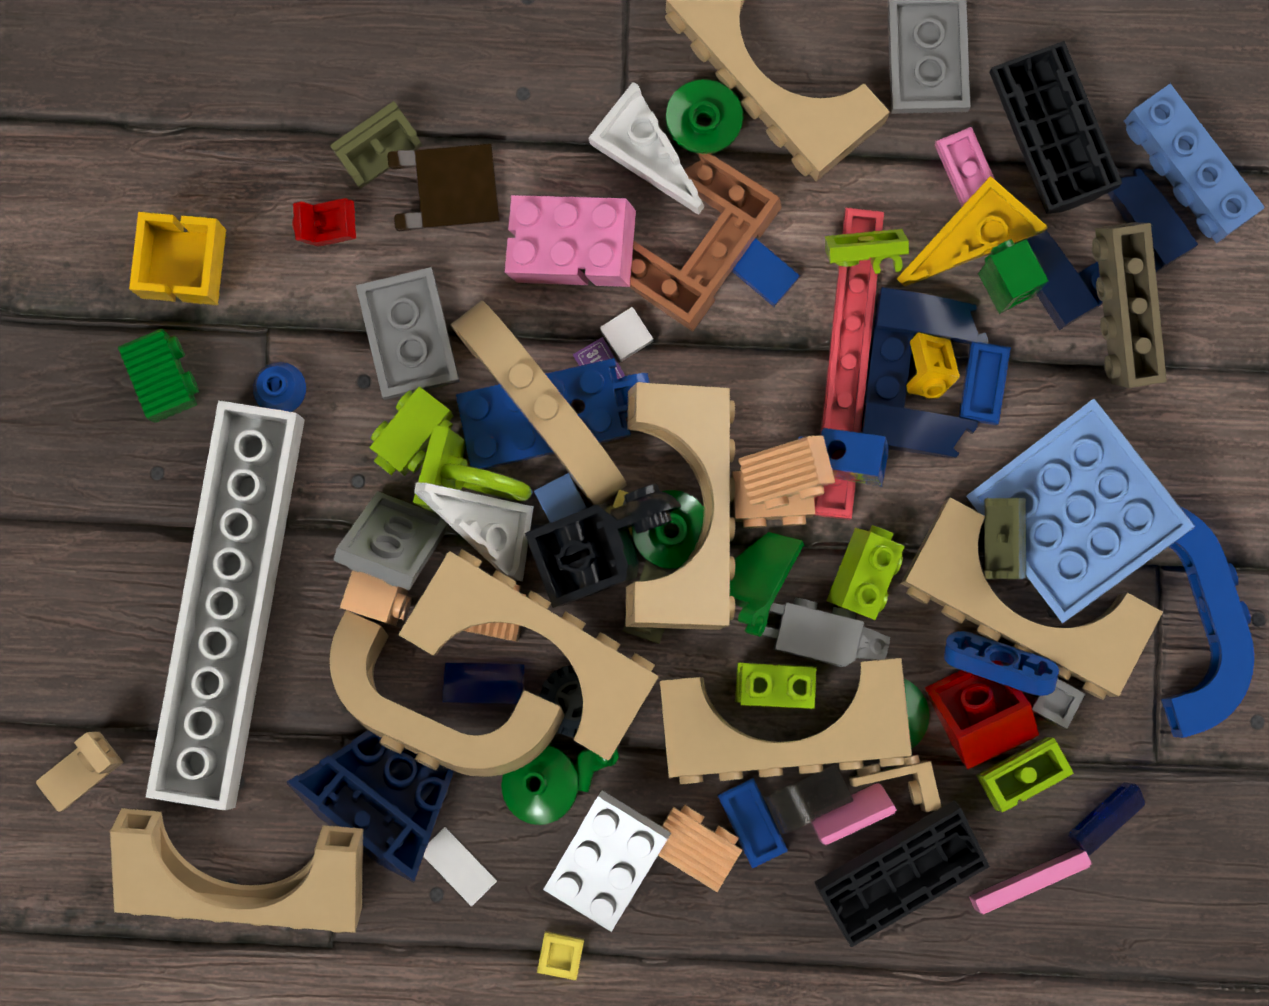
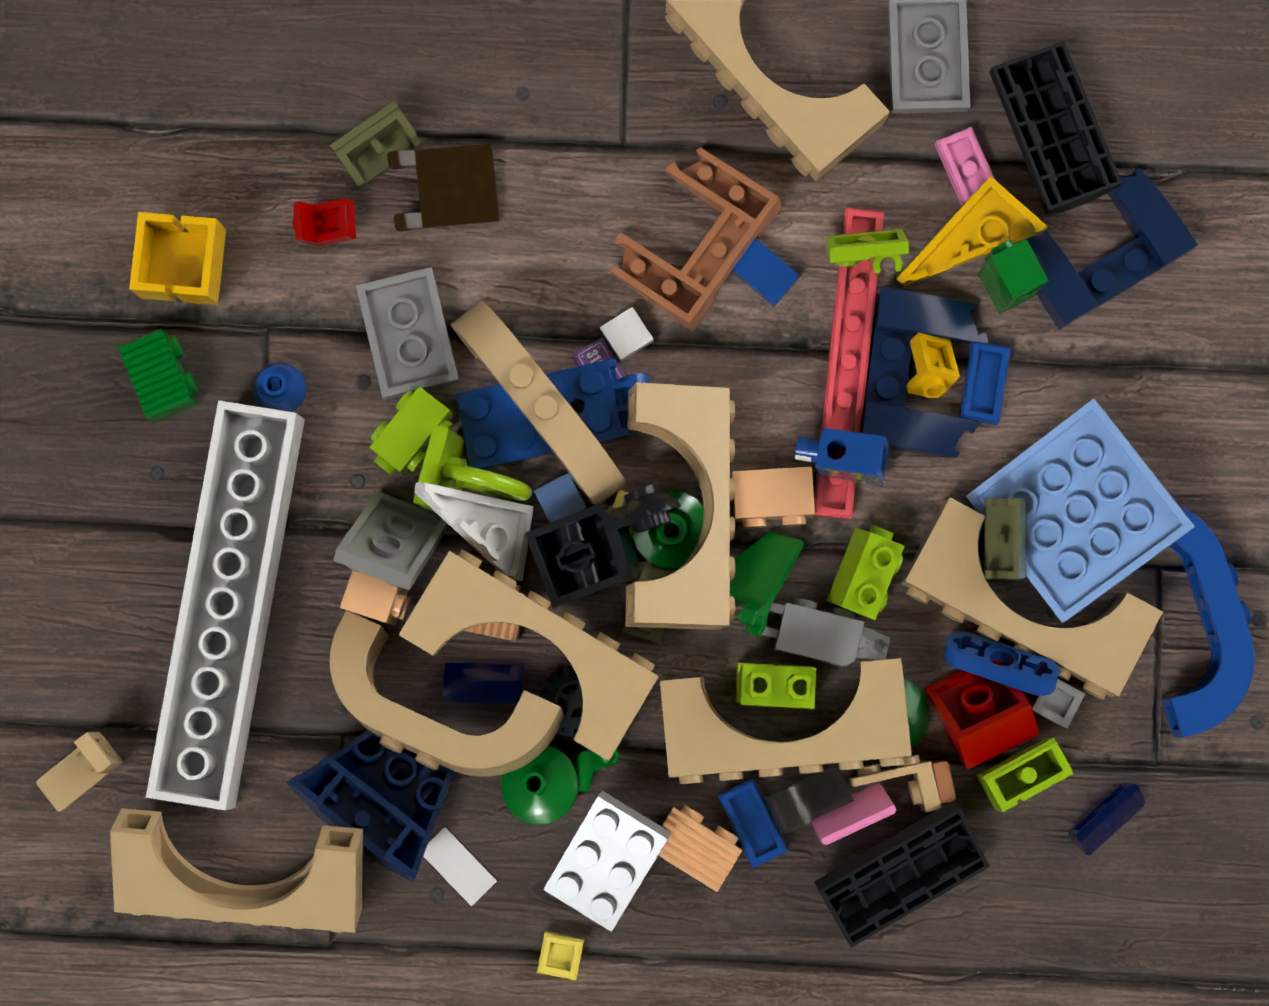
bright pink piece [505,195,636,287] -> none
white wing [589,82,704,215] -> none
green dish [666,79,743,154] -> none
light nougat brick [738,436,835,510] -> none
bright pink tile [969,848,1092,914] -> none
dark tan brick [1092,222,1167,388] -> none
medium blue brick [1124,84,1265,244] -> none
none -> nougat tile [931,760,956,804]

